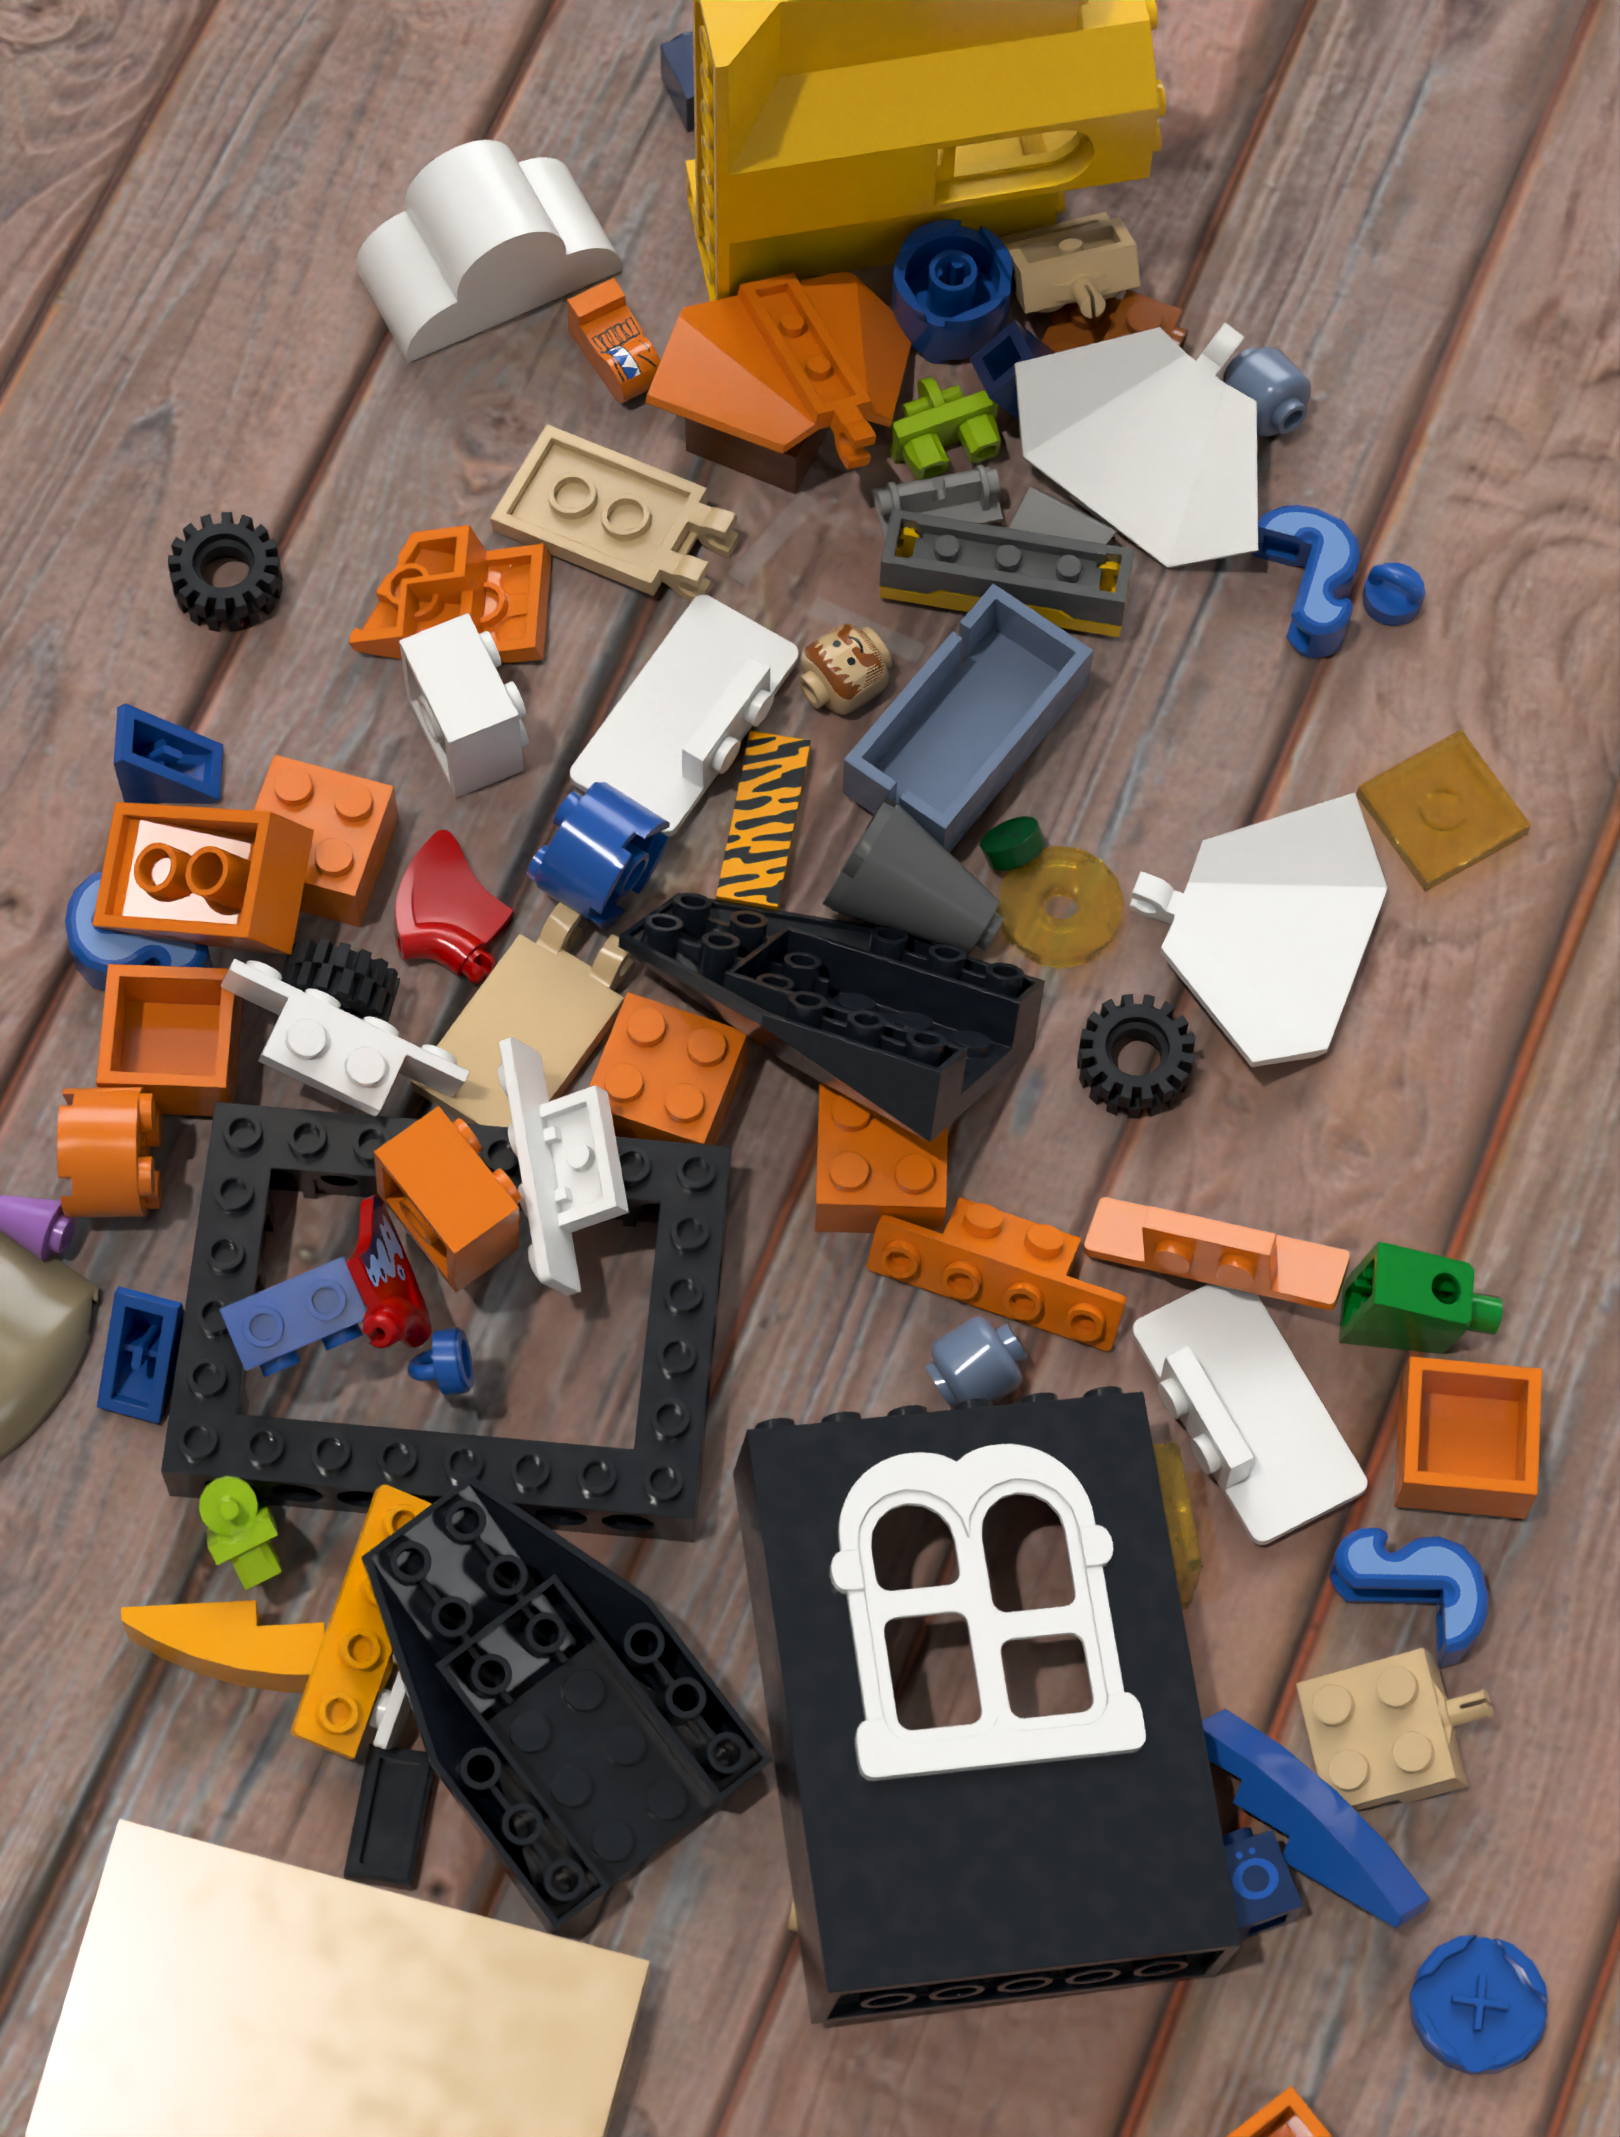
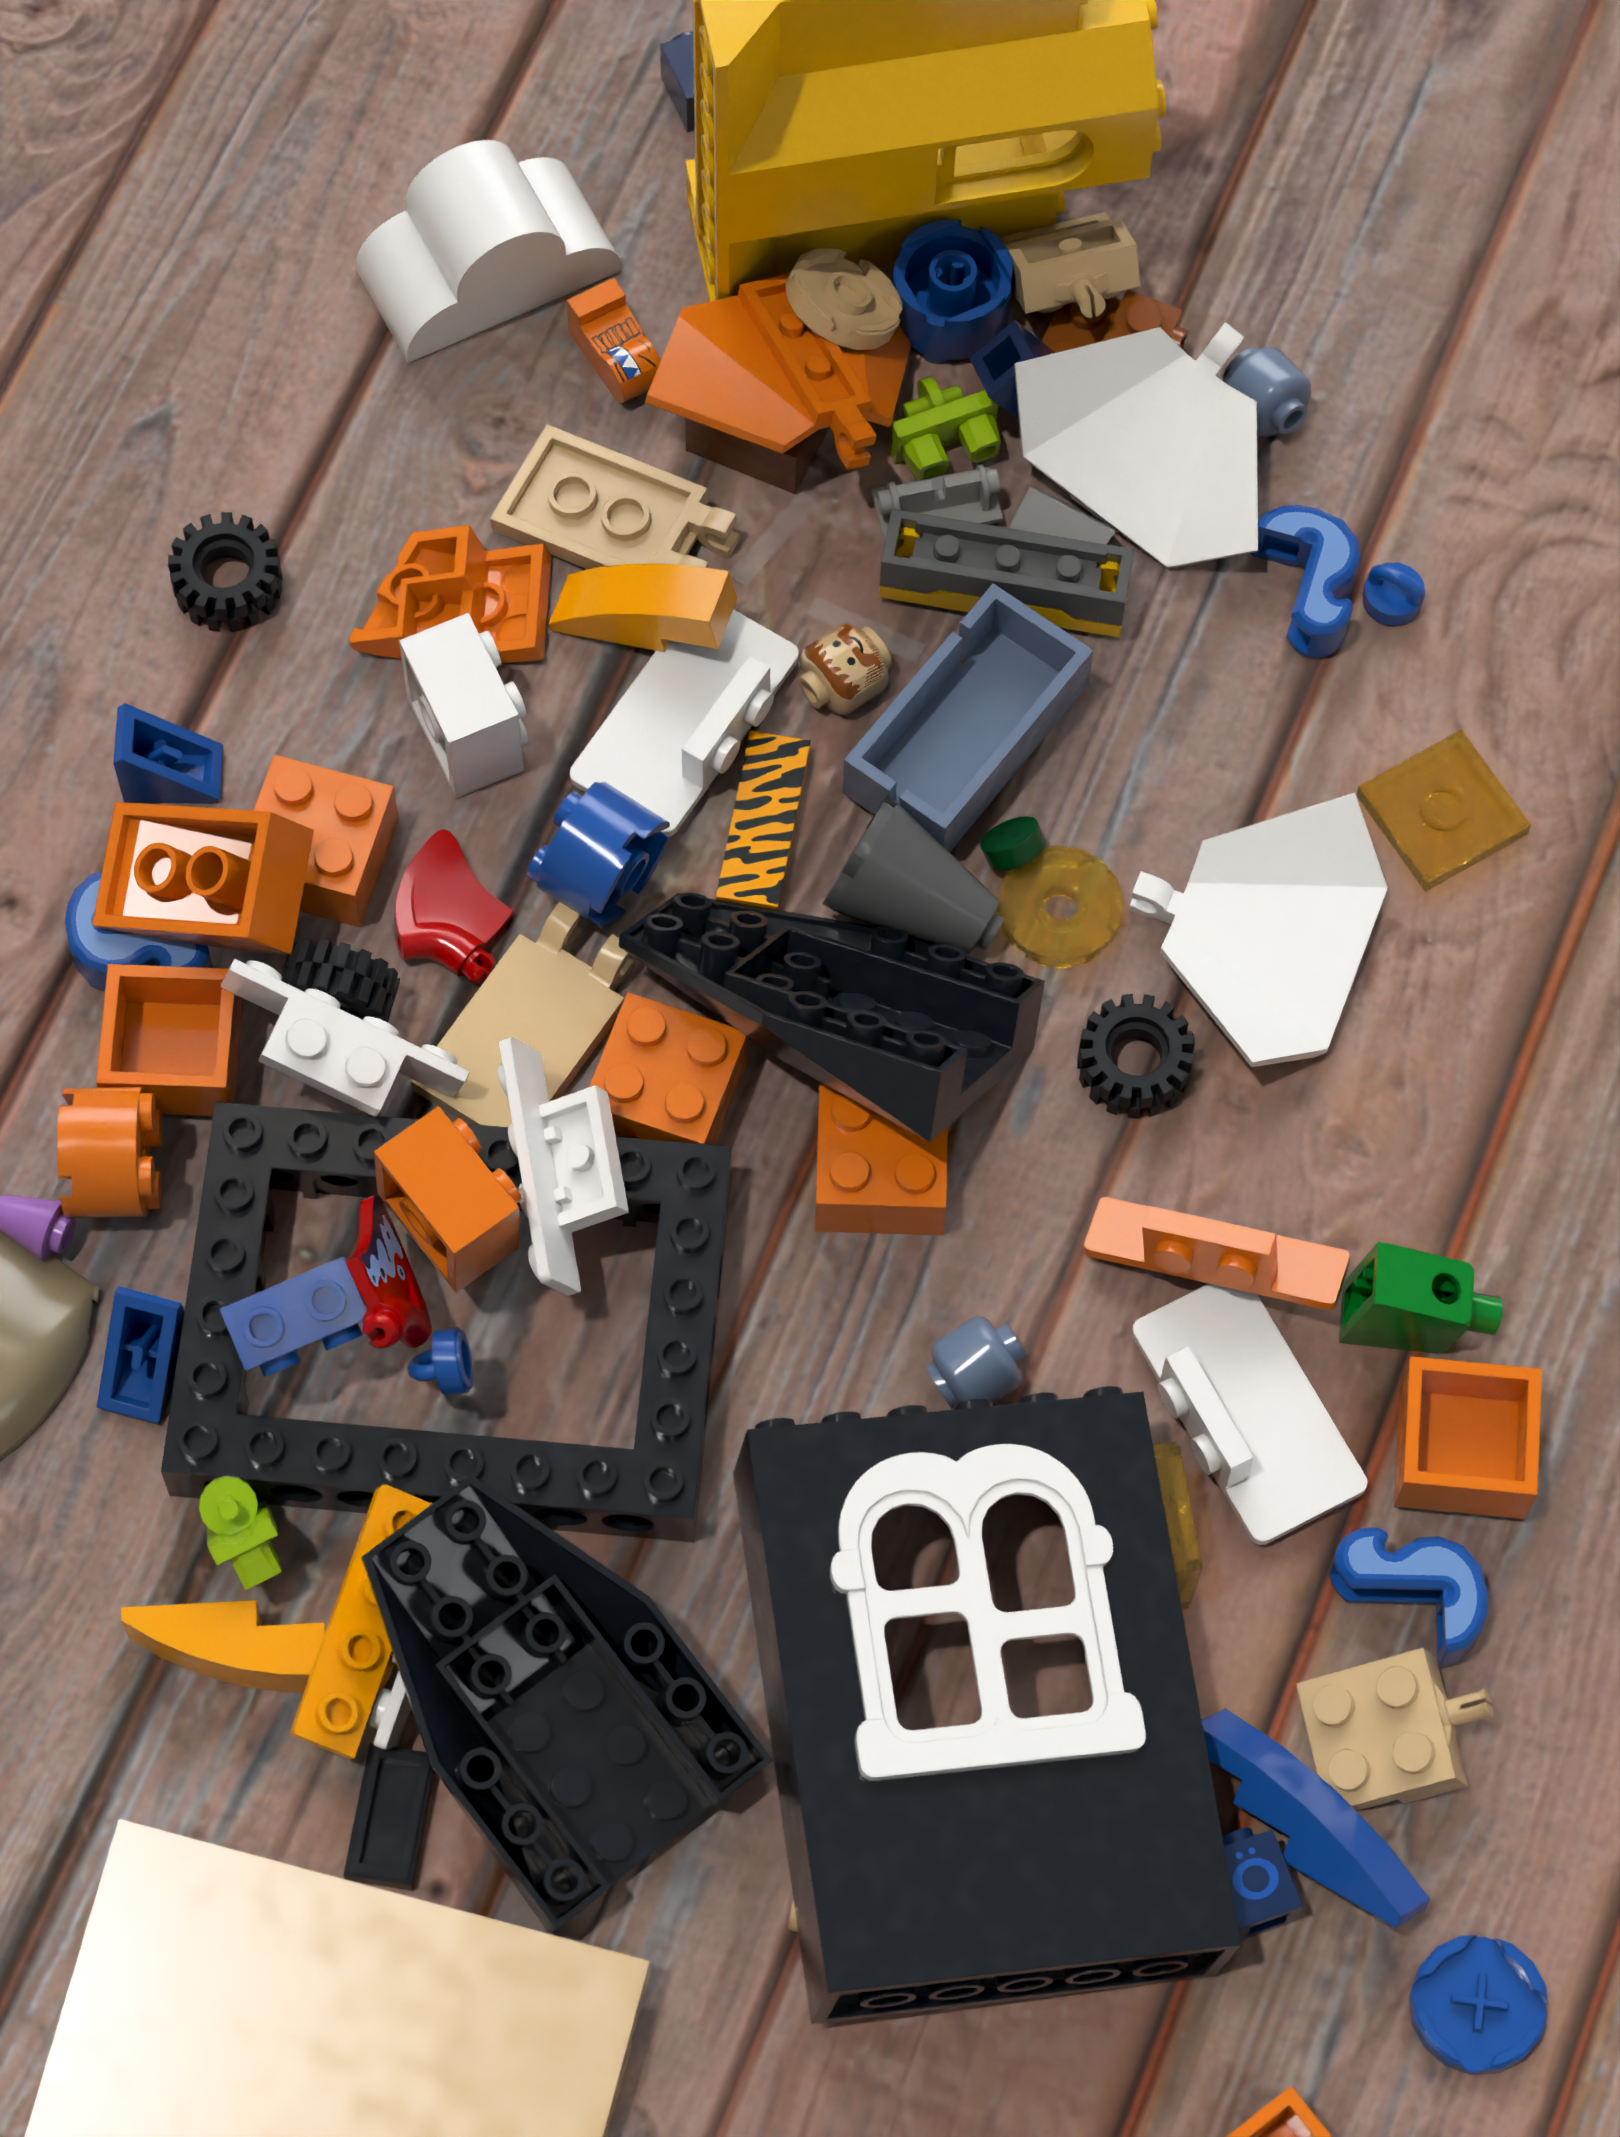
orange bracket [866,1197,1127,1351] -> none
none -> light orange slope [549,563,737,652]
none -> tan tile [785,248,903,350]

